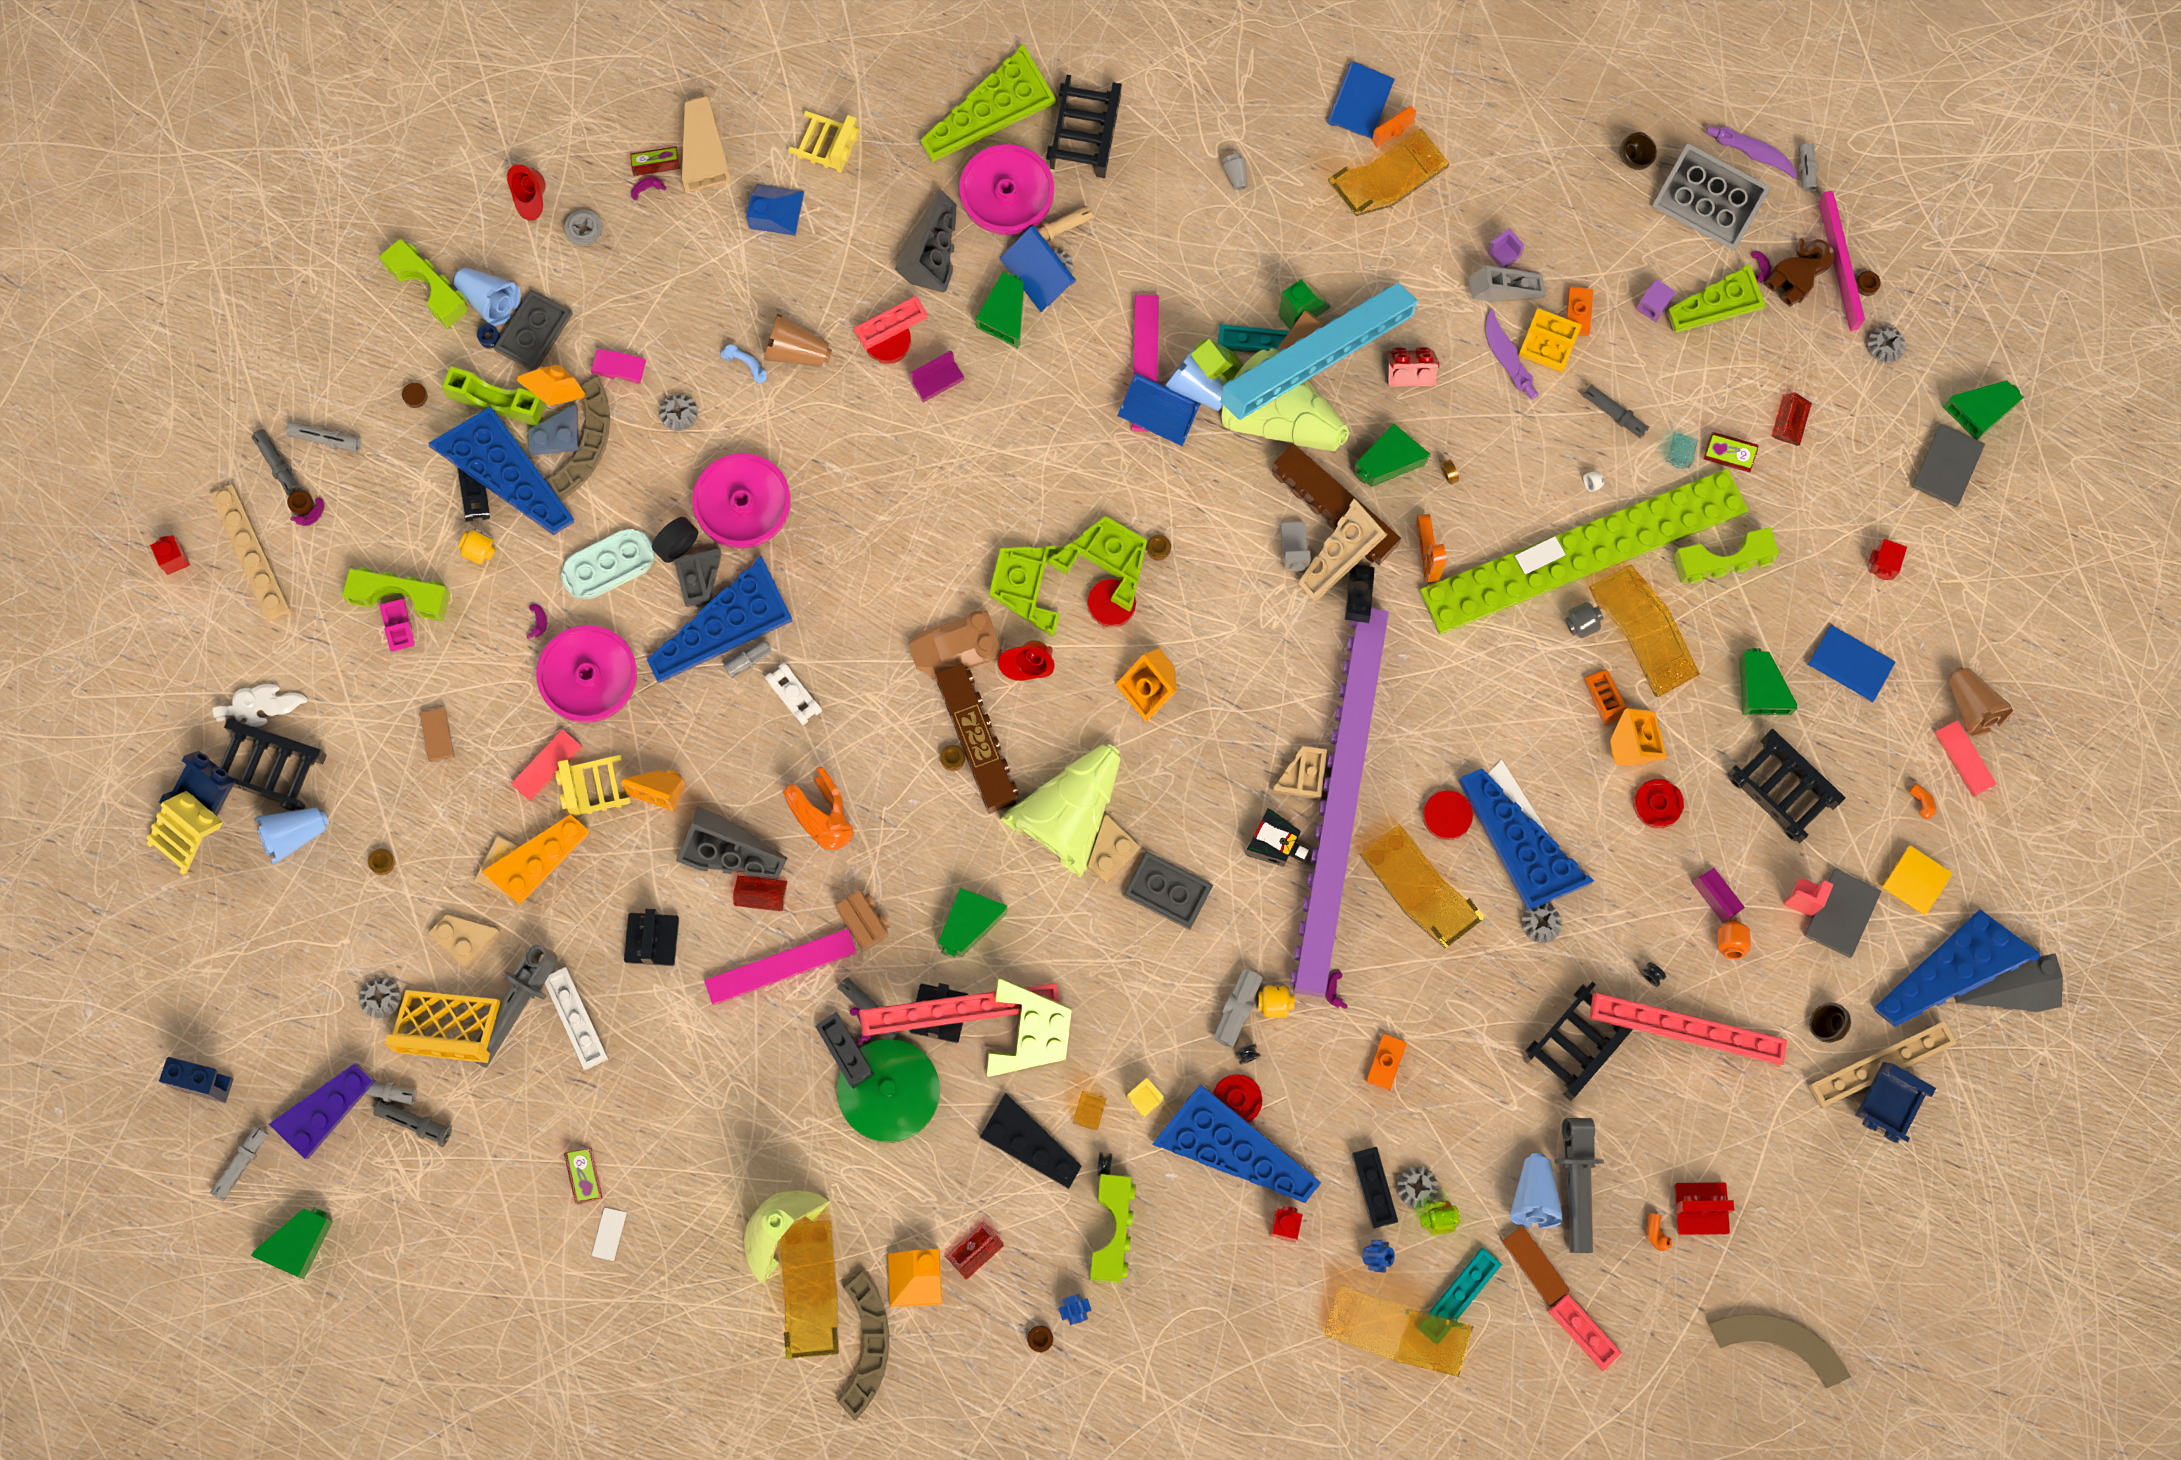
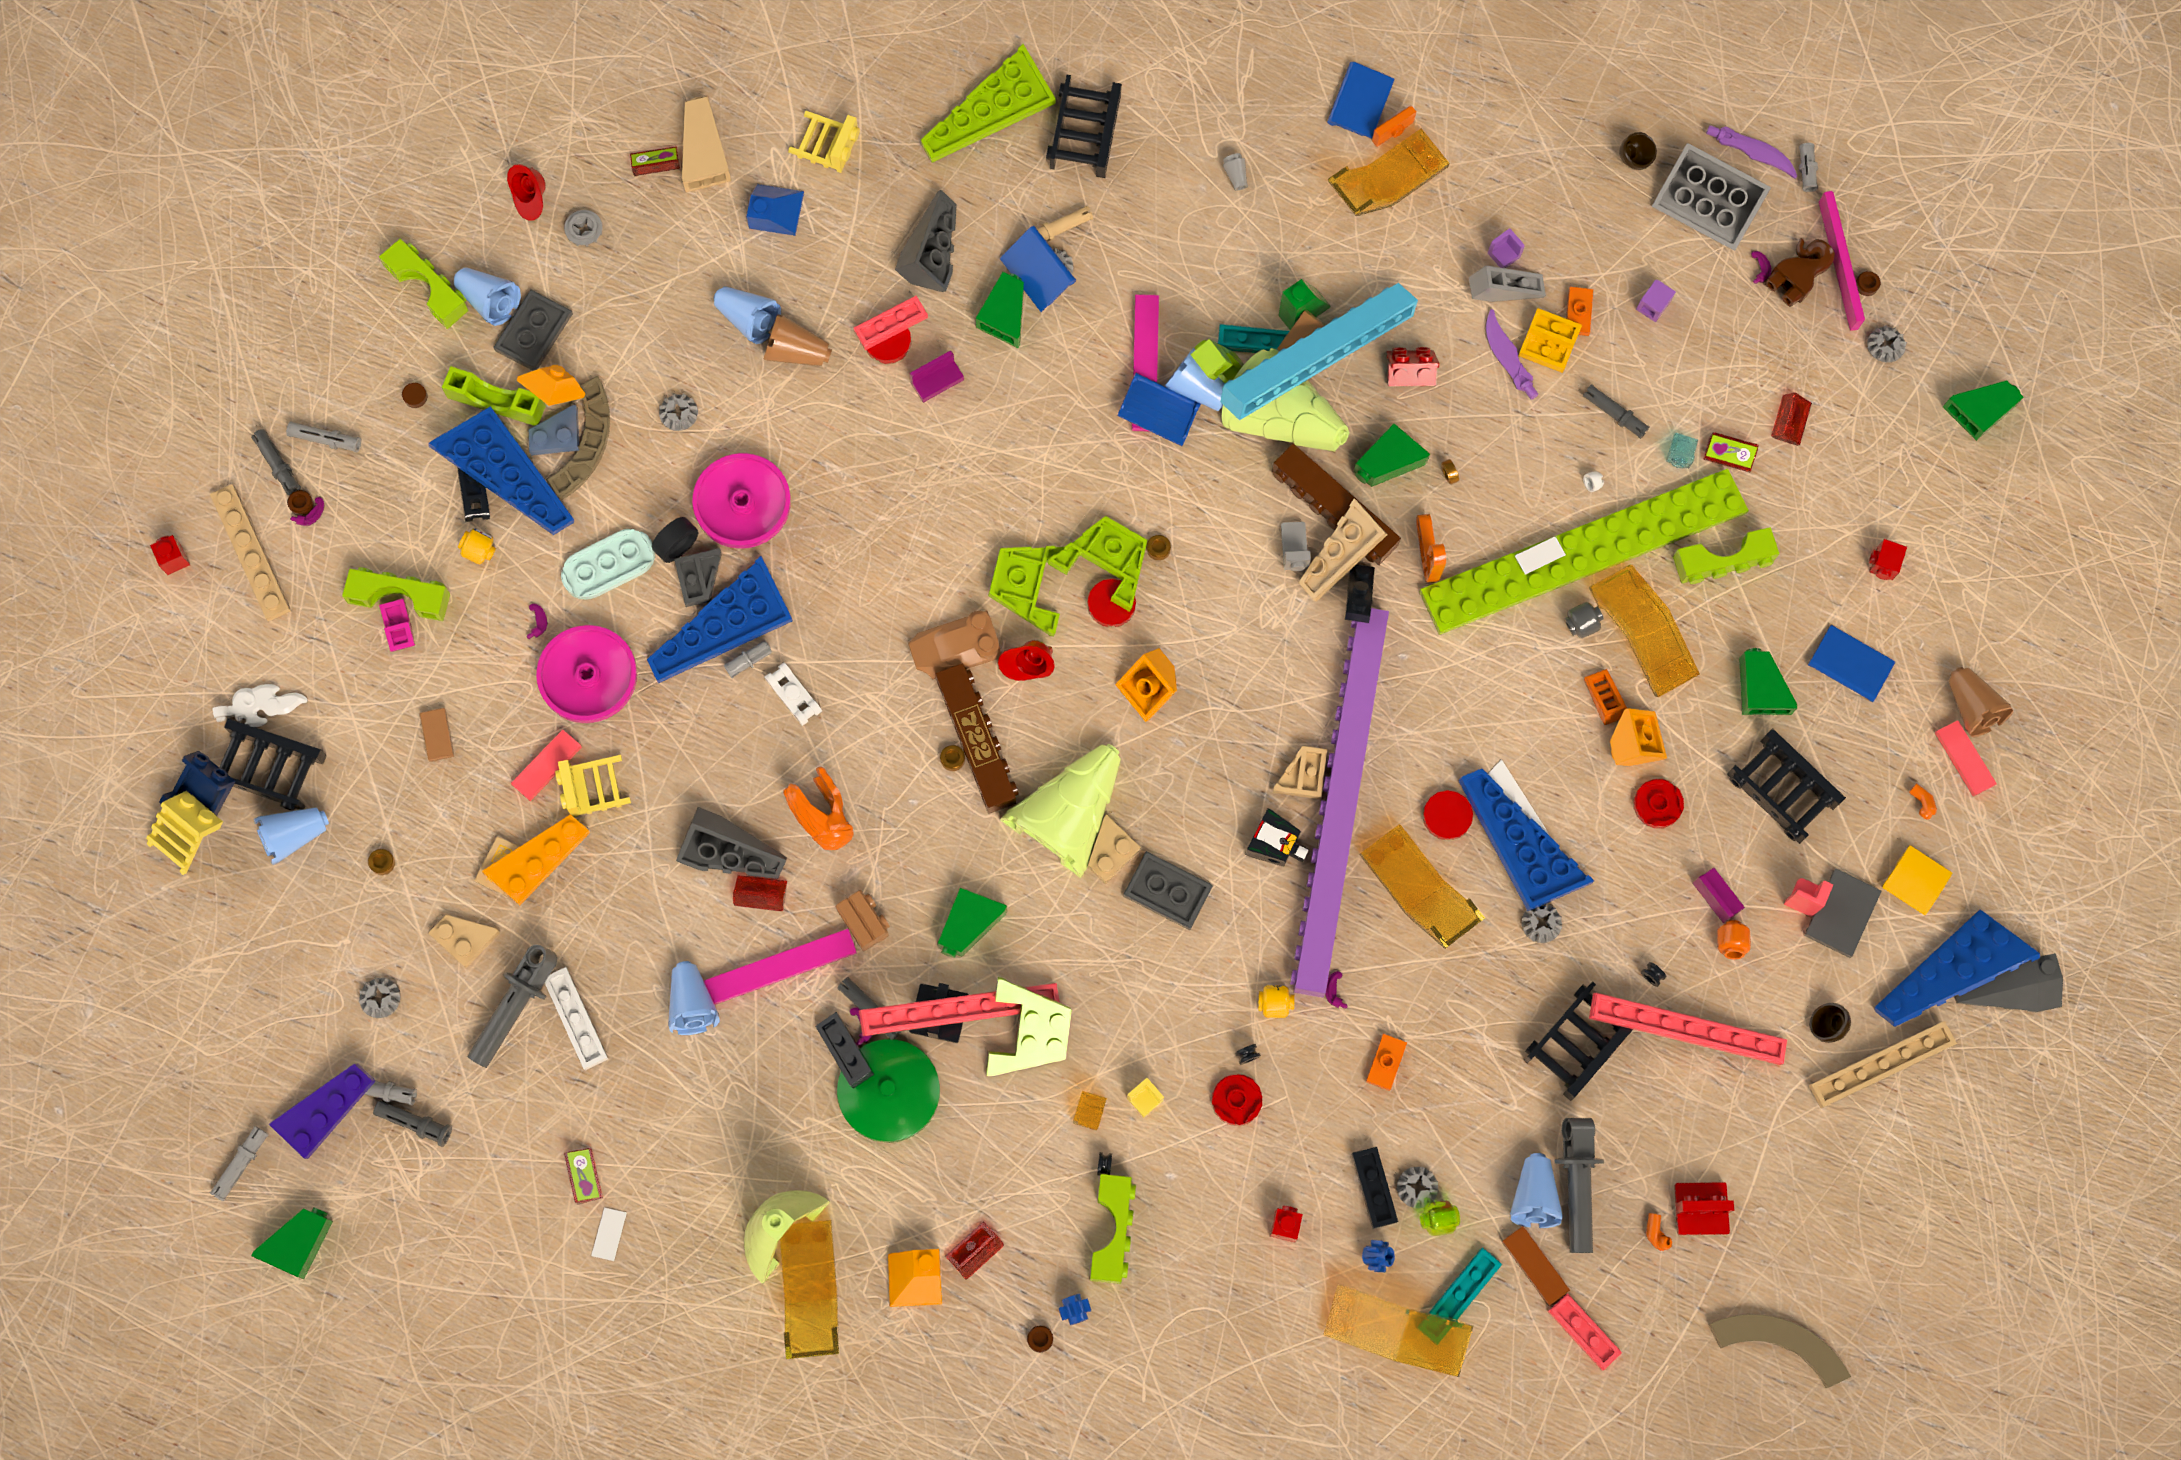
dark blue panel [159,1057,234,1103] -> none
yellow fence [385,990,500,1063] -> none
dark blue bush [477,324,500,349] -> none
dark pink slope [591,349,646,384] -> none
light orange slope [621,770,685,812] -> none
black bracket [624,909,679,966] -> none
magenta piece [631,176,666,200] -> none
light blue piece [721,345,767,383] -> none
dark tan tile [837,1270,890,1421] -> none
dark pink dish [960,144,1054,235] -> none
black wing [980,1093,1082,1190] -> none
blue wing [1152,1084,1321,1203] -> none
light grey piece [1213,969,1263,1048] -> none
lime wing [1667,264,1766,333] -> none
dark blue panel [1855,1062,1936,1144] -> none
dark grey tile [1912,424,1985,507] -> none
none -> light blue cone [668,961,720,1035]
none -> light blue cone [714,286,781,344]

